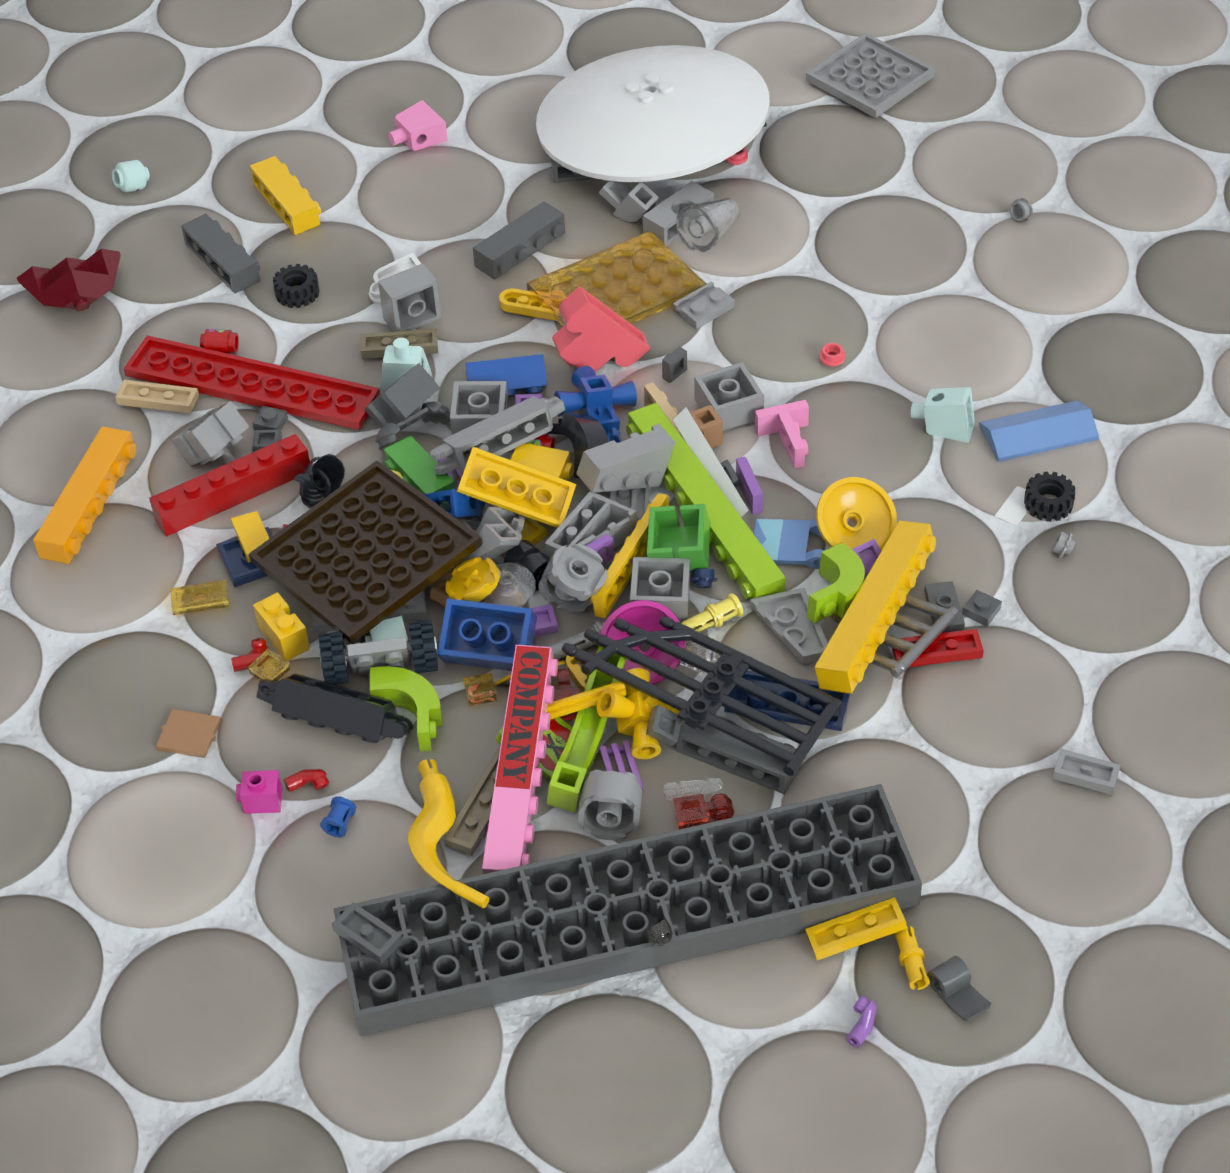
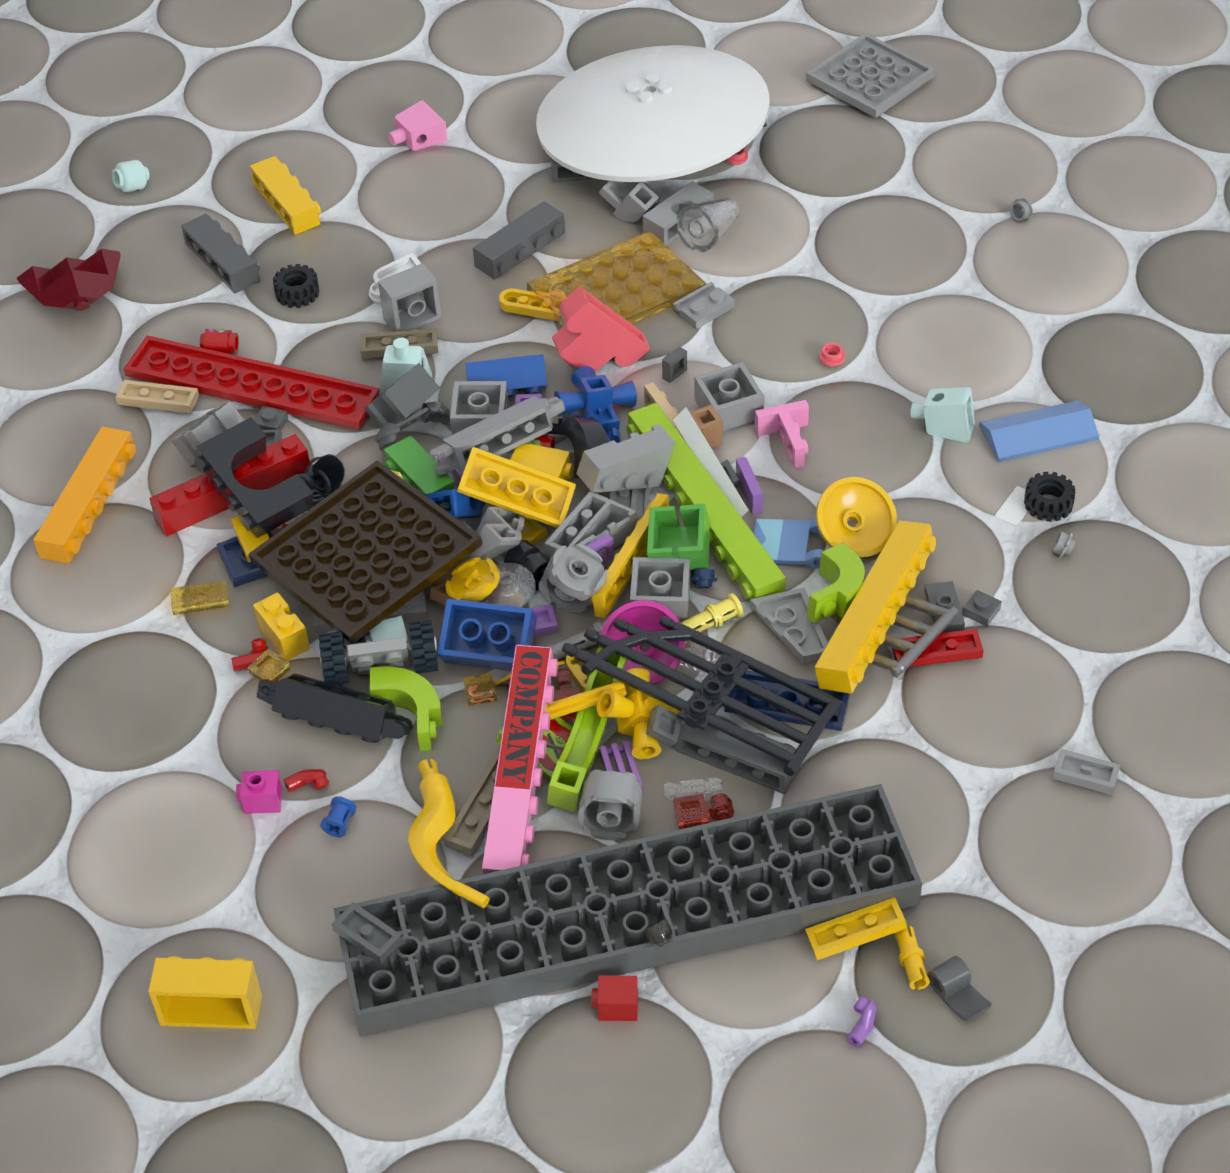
medium nougat piece [155,709,221,758] -> none
medium lavender tile [852,538,881,575] -> none
none -> yellow piece [148,956,262,1029]
none -> black arch [194,417,313,538]
none -> red brick [591,975,638,1021]

